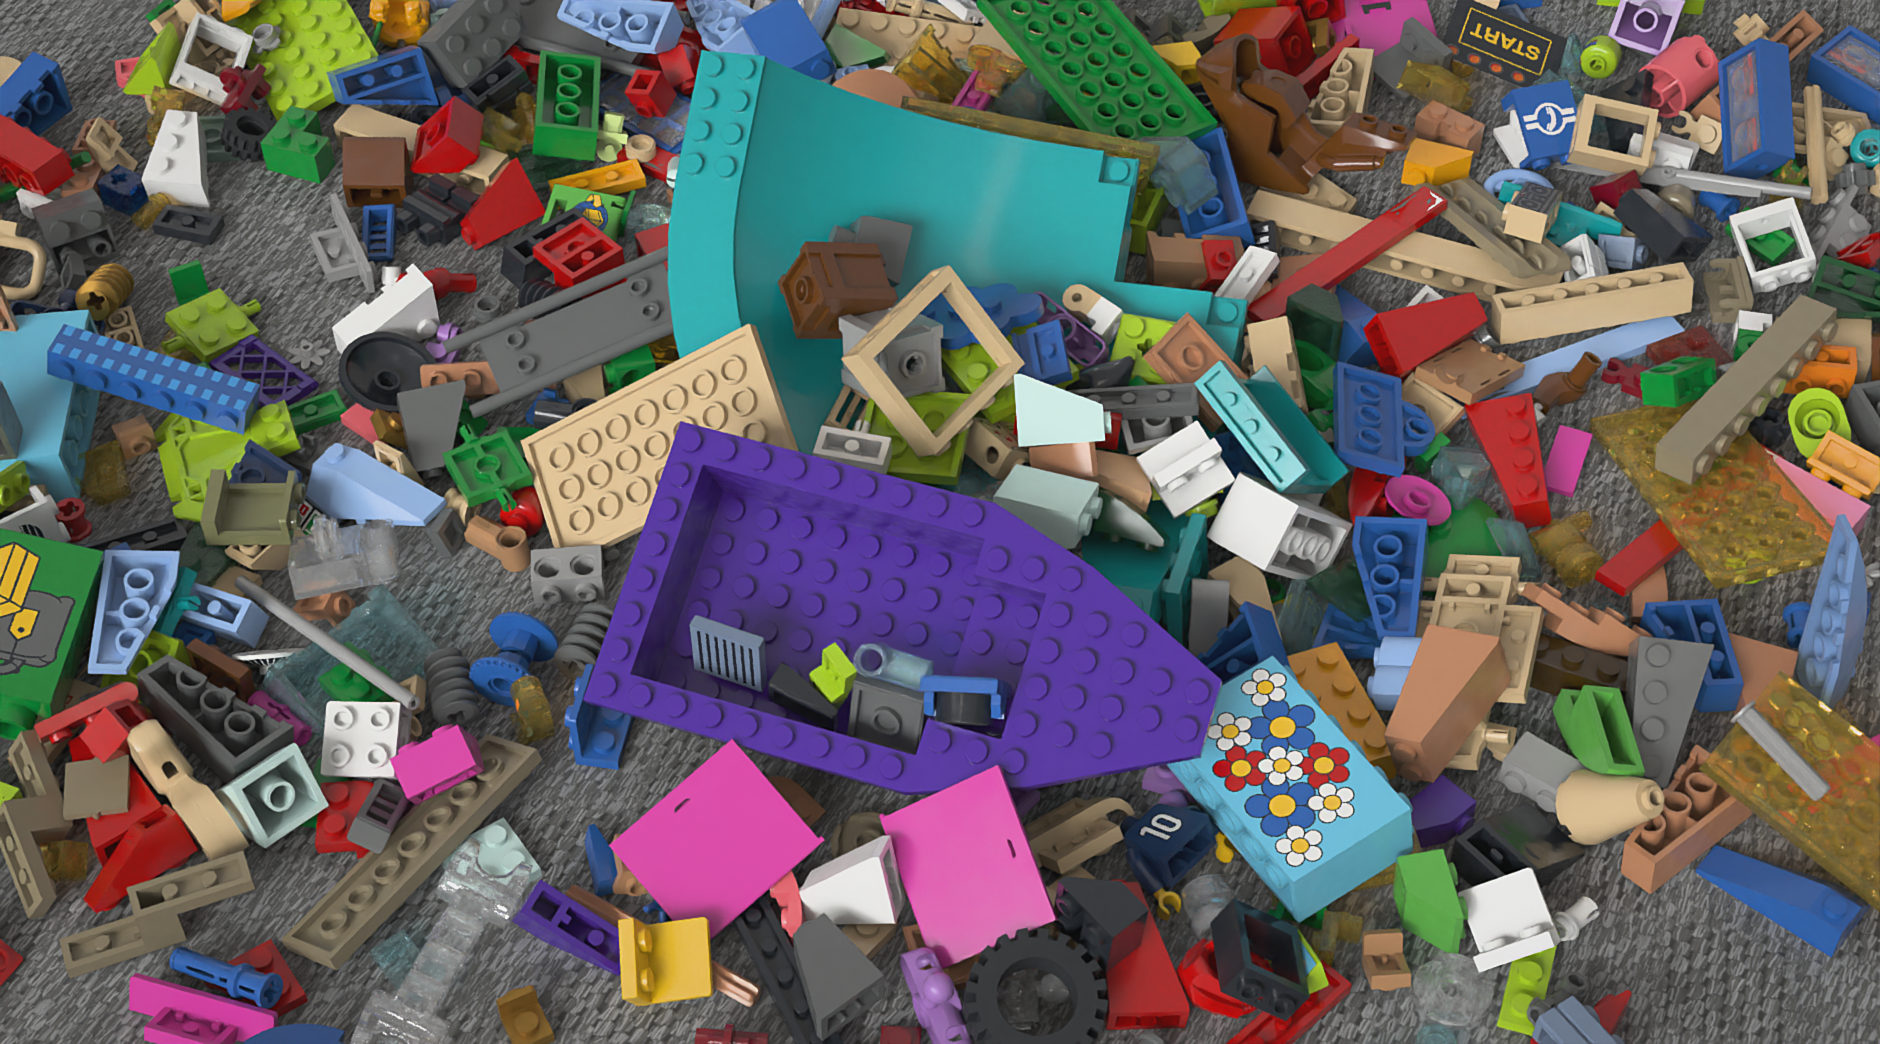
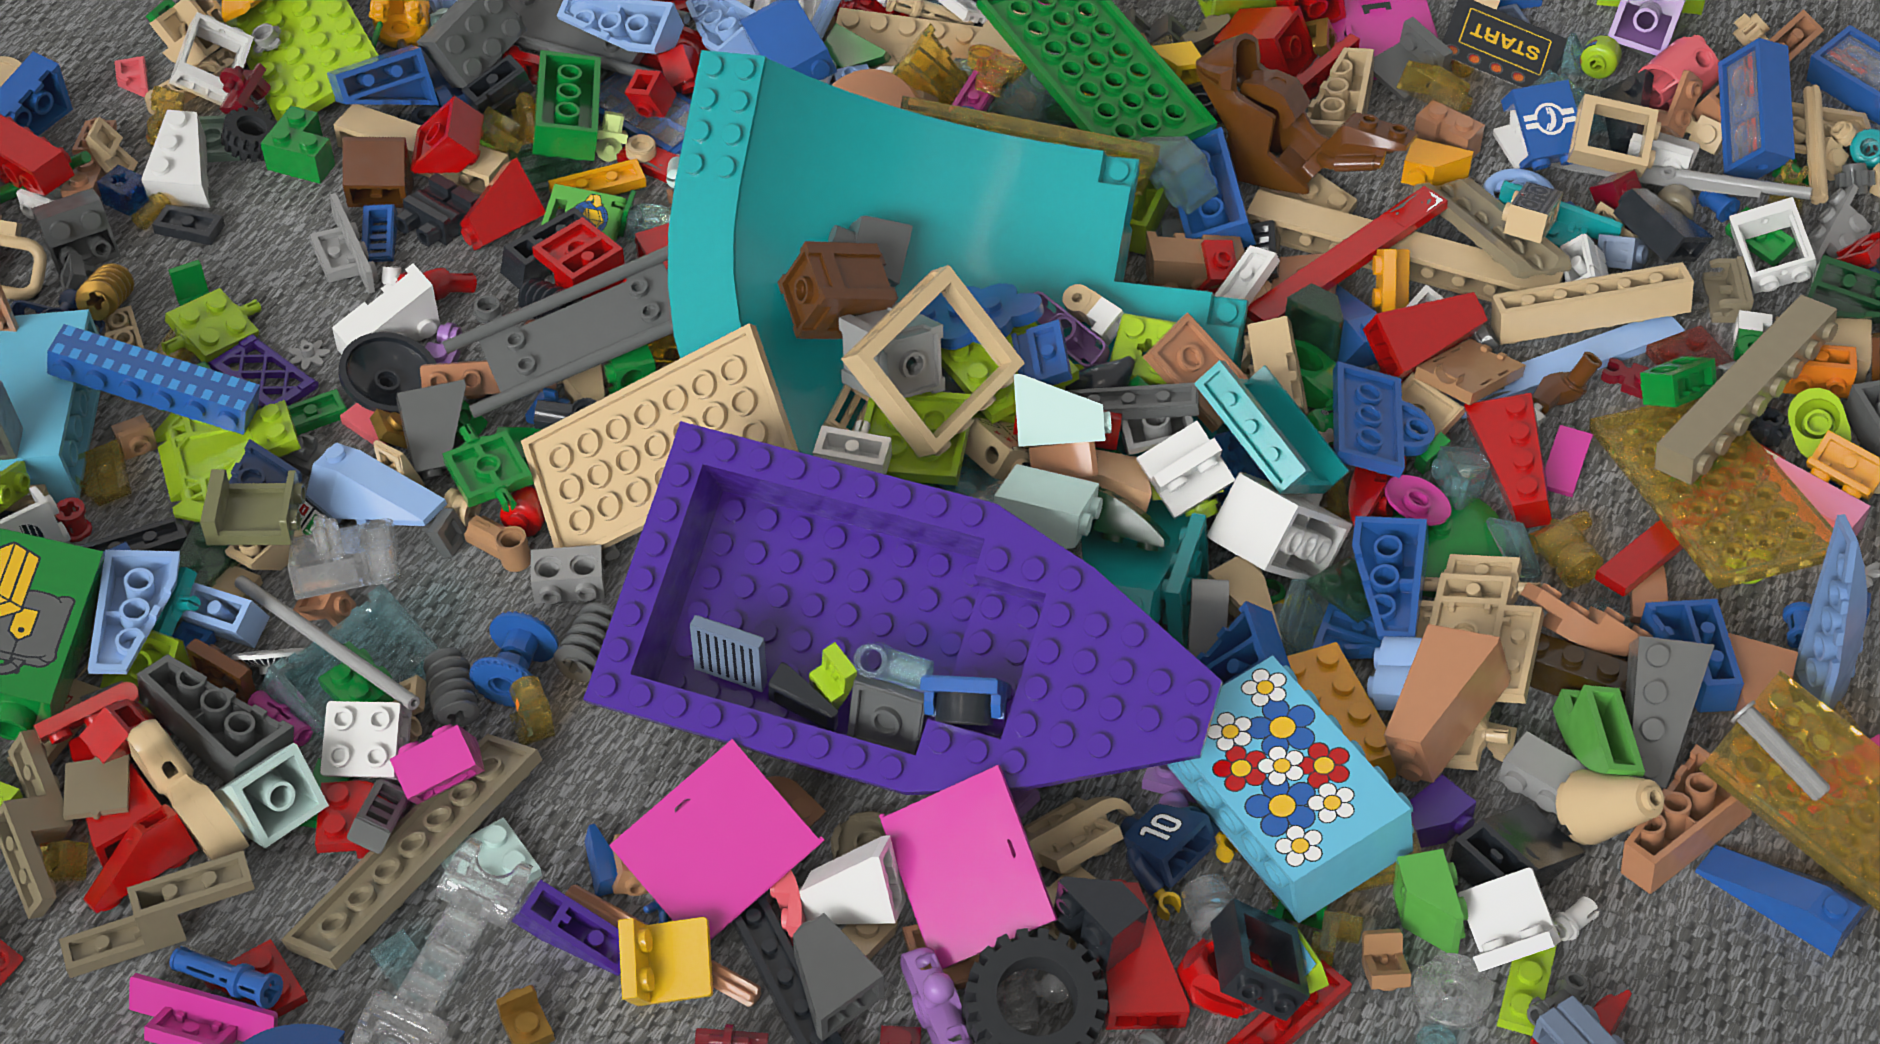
lime slope [123,22,181,95] -> none
blue bracket [565,664,634,770] -> none
none -> light orange bracket [1372,249,1410,313]
none -> nougat bracket [1657,70,1703,138]

